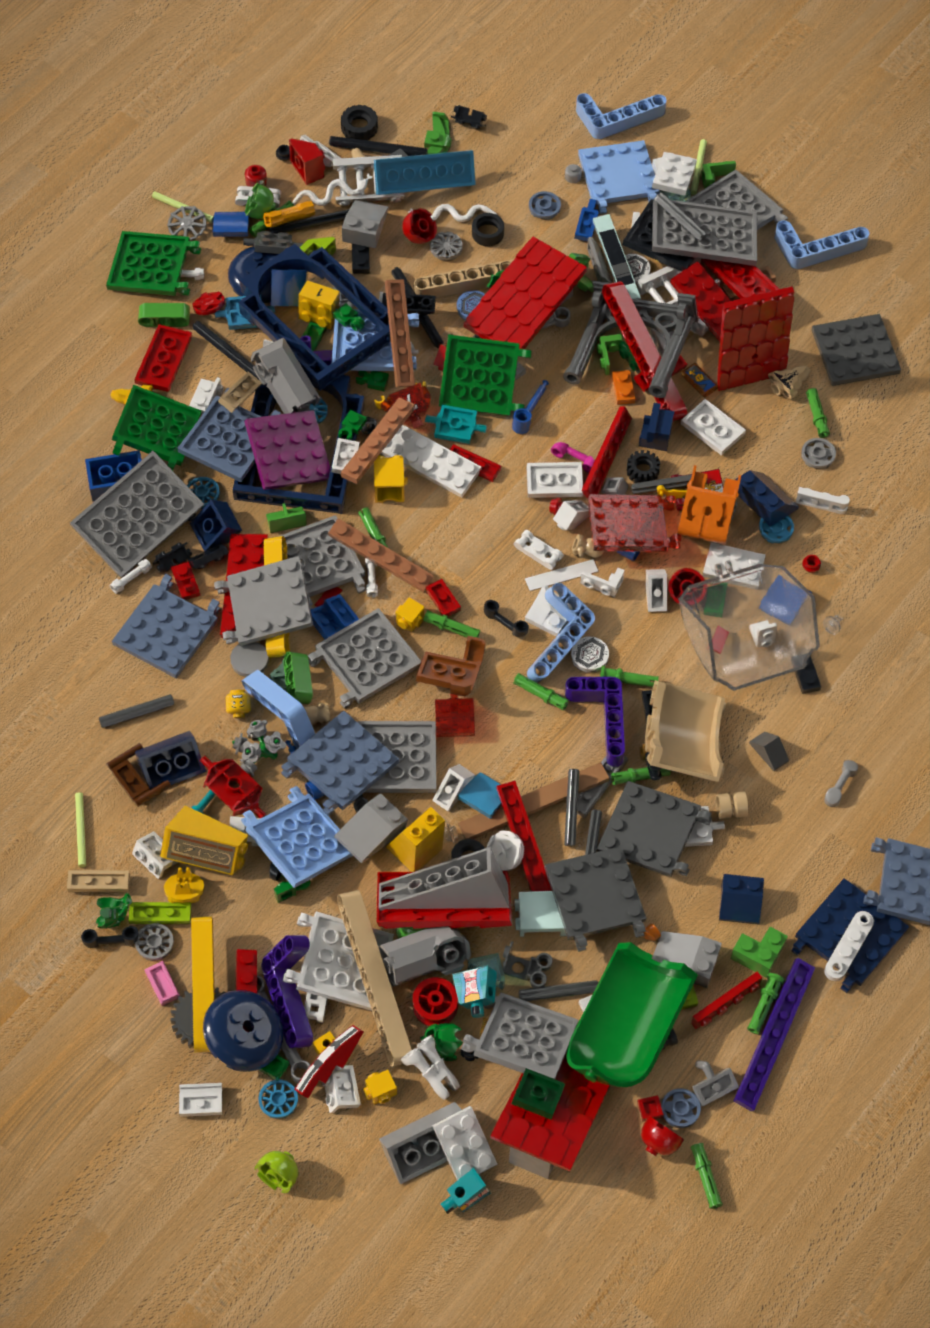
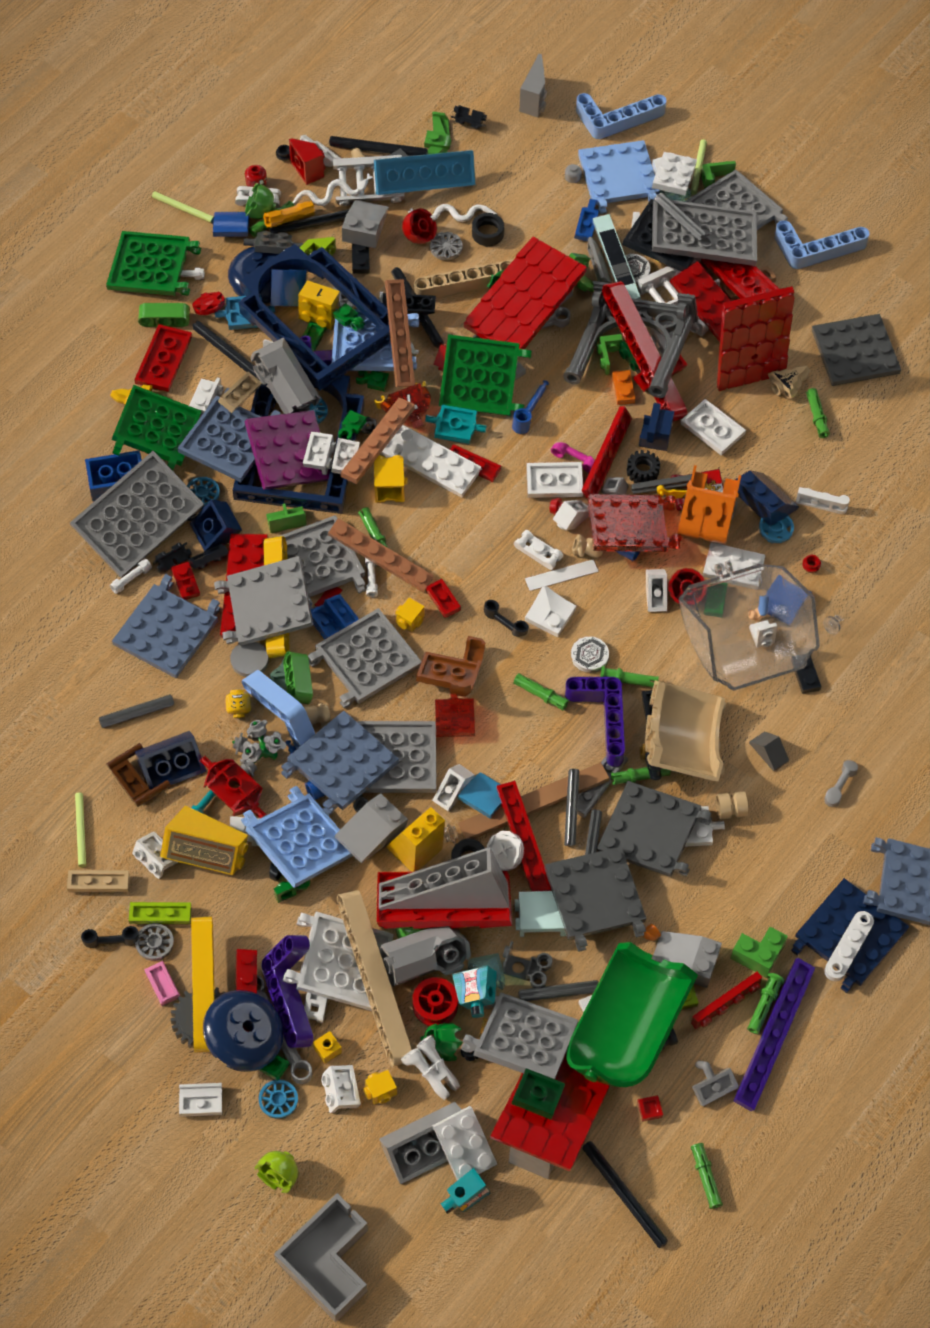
green helmet [96,893,132,929] -> none
yellow plate [164,867,204,903] -> none
light grey wheel [167,206,206,240] -> none
red slope [294,1025,364,1099] -> none
black tyre [341,105,378,140] -> none
bright green pin [423,610,481,638] -> none
tile [456,290,485,320] -> none
light blue beam [527,583,595,683] -> none
sand blue wheel [529,191,561,220] -> none
white bracket [580,568,625,597] -> none
red cylinder [641,1116,684,1156] -> none
sand blue wheel [661,1089,701,1128] -> none
tile [681,363,719,398] -> none
window [709,625,729,654] -> none
dark blue slope [719,874,764,925] -> none
light grey wheel [801,438,836,469] -> none
none -> light grey piece [274,1193,368,1322]
none -> white bracket [303,432,337,475]
none -> light grey slope [519,54,547,117]
none -> black axle [582,1141,668,1248]
none -> arm [748,596,769,621]

